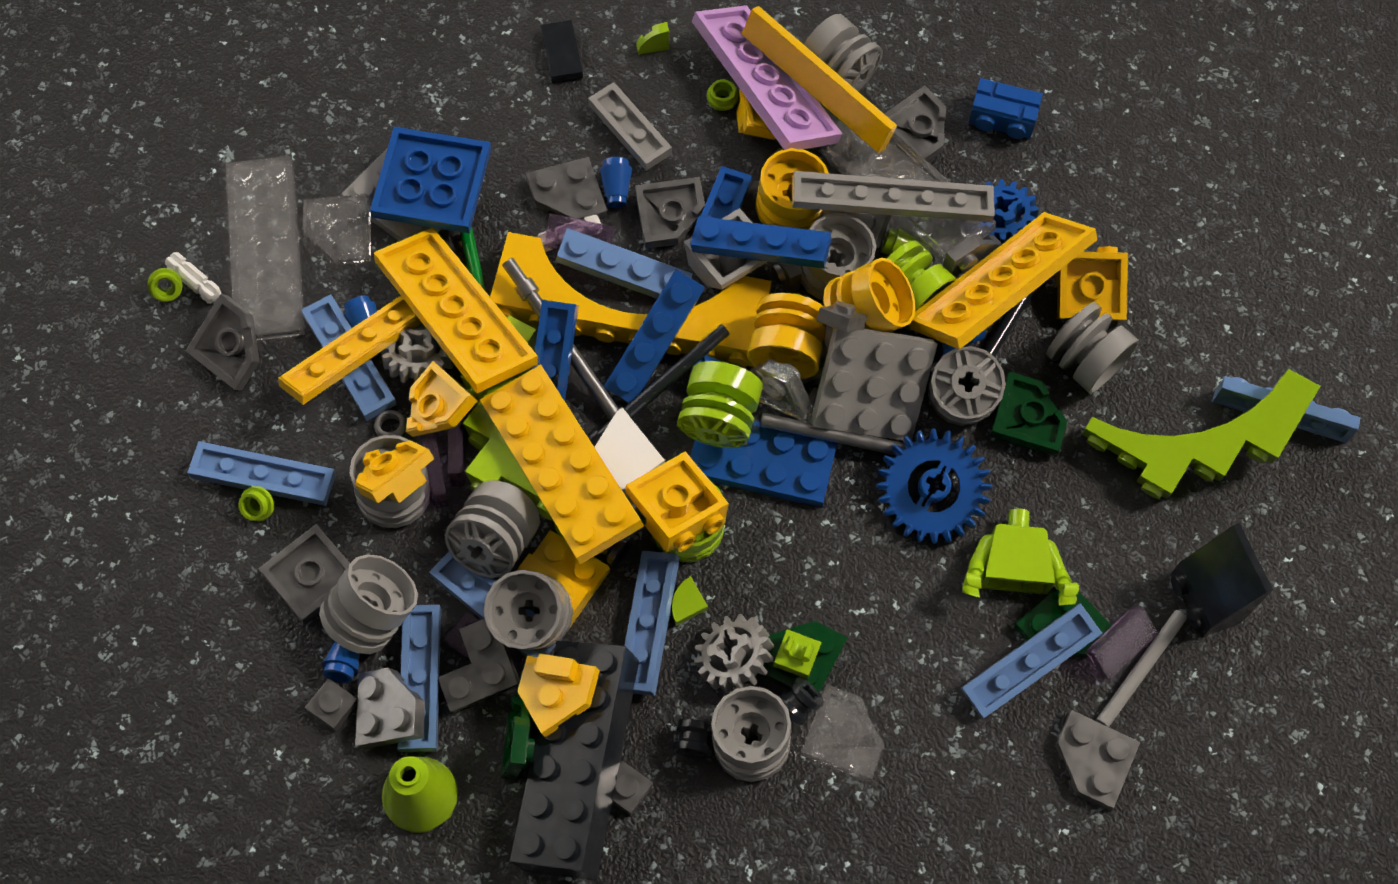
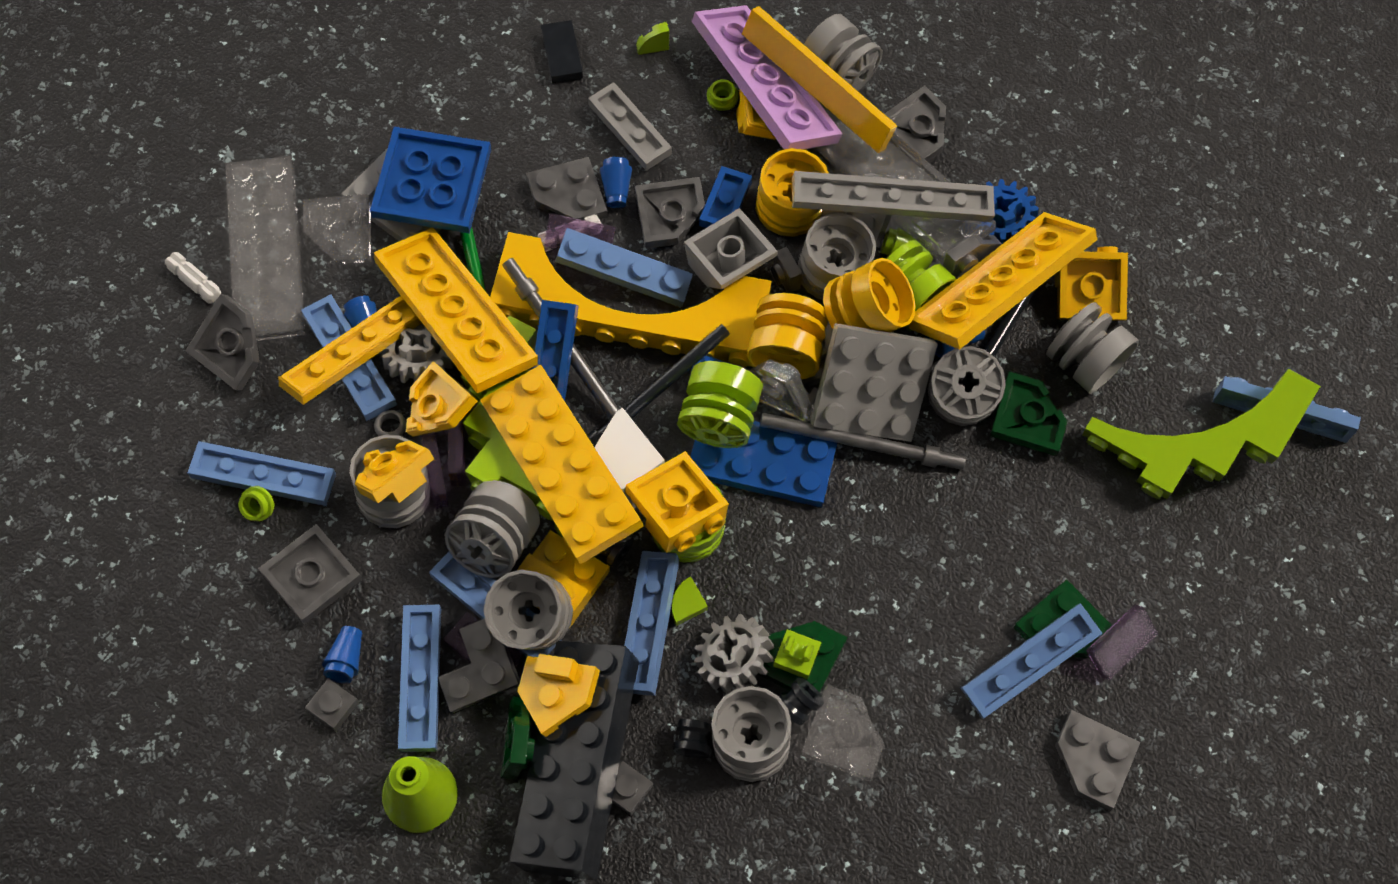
lime plate [147,268,183,302] -> none
light grey wheel [319,554,418,654] -> none
flat silver plate [355,668,425,749] -> none
blue plate [604,269,706,403] -> none
blue plate [690,216,832,269] -> none
flat silver plate [817,302,867,332] -> none
blue gear [875,429,993,545] -> none
lime torso [962,509,1079,606] -> none
blue brick [968,78,1043,139] -> none
light grey bar [1095,610,1187,727] -> none
black slope [1171,523,1273,638] -> none

